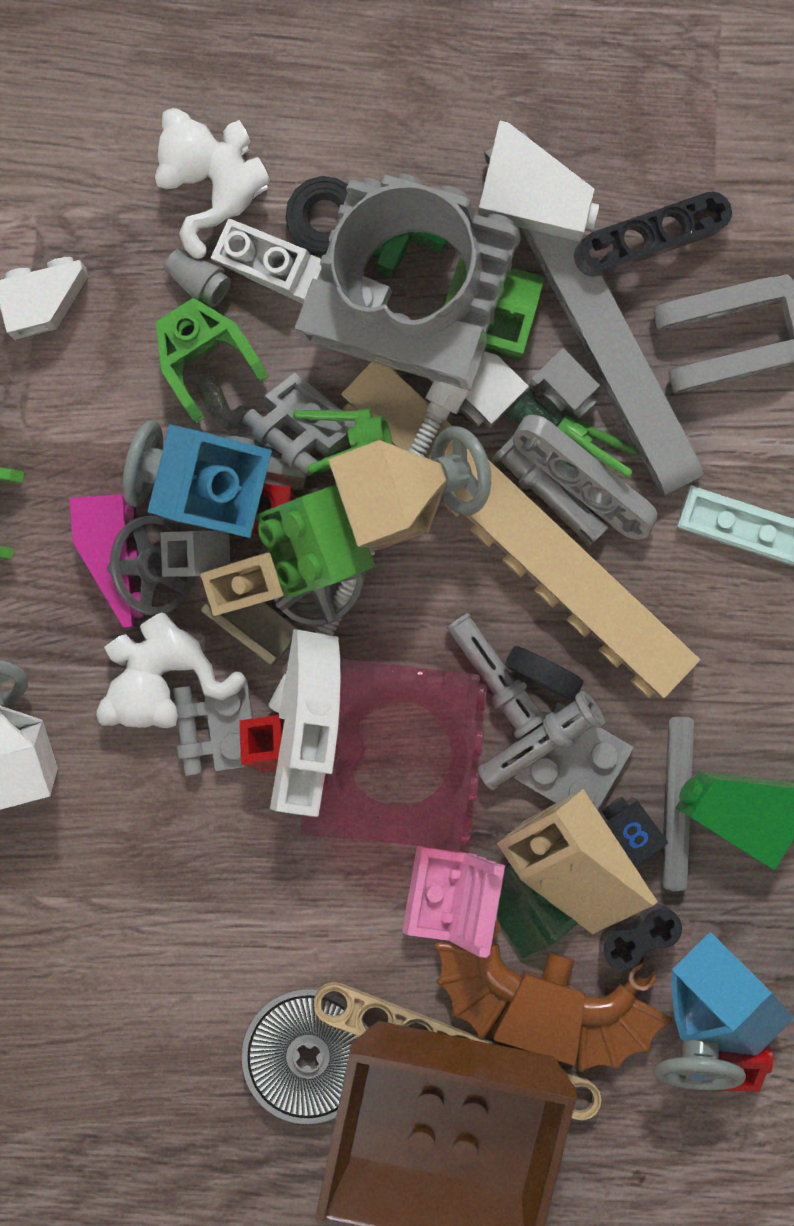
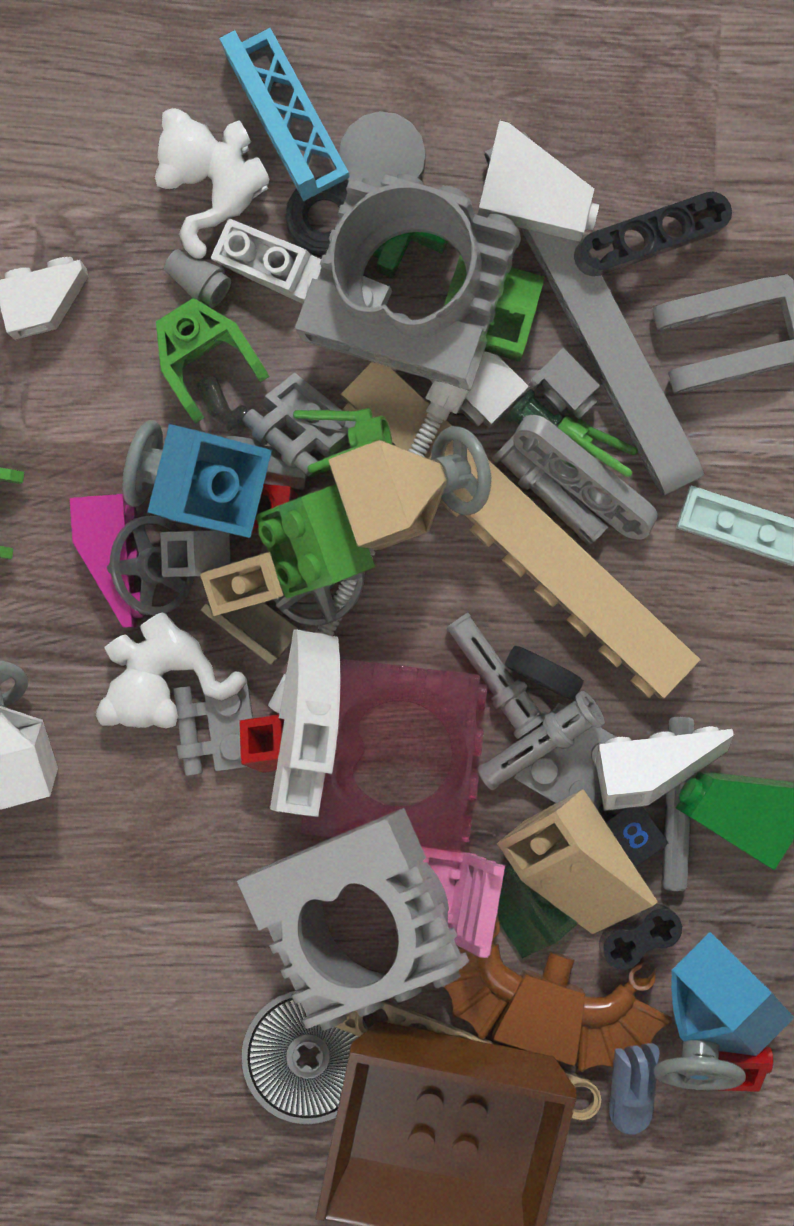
none -> medium azure fence [219,28,350,201]
none -> light grey hose [237,808,469,1031]
none -> light grey tile [339,111,426,183]
none -> white slope [596,726,733,811]
none -> sand blue arm [609,1043,660,1135]

